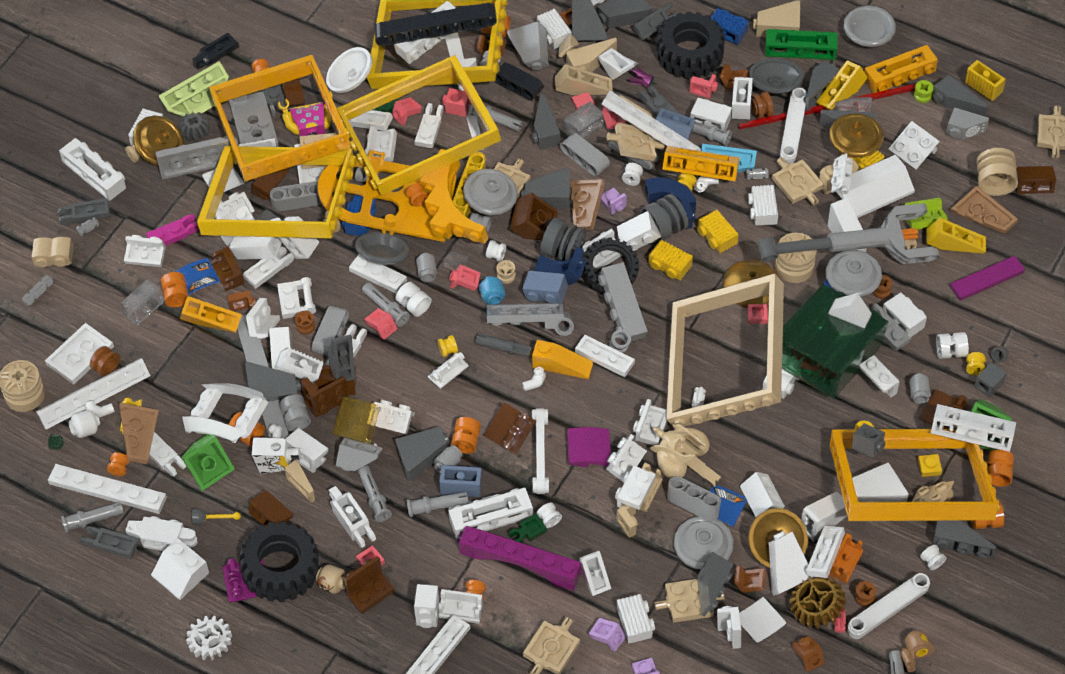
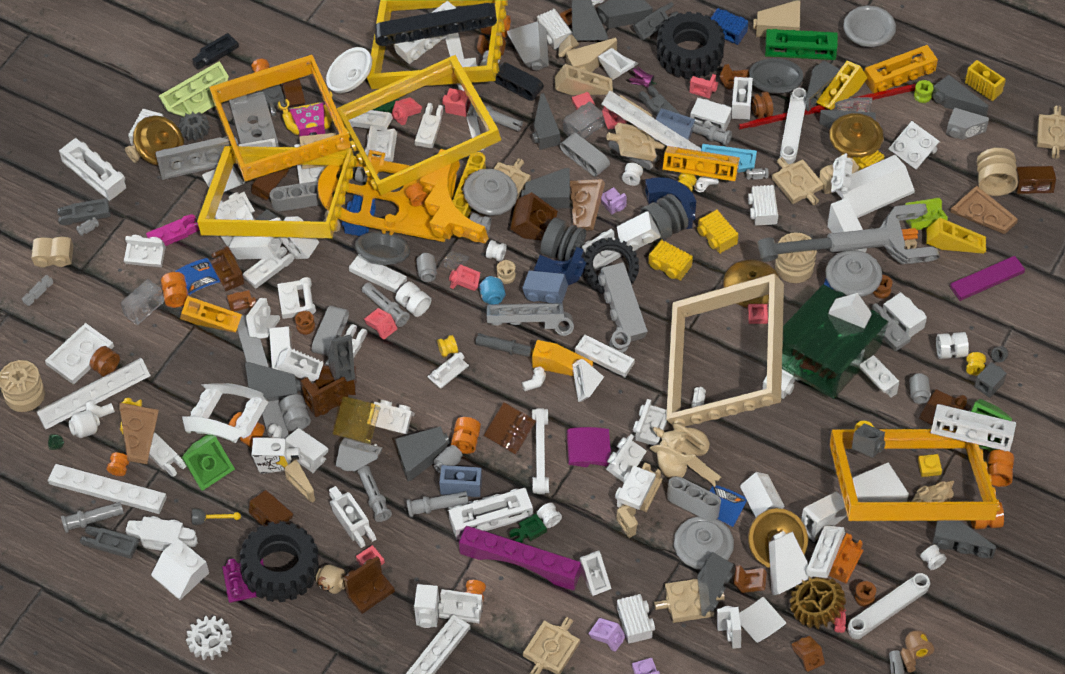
none -> white slope [572,359,604,402]

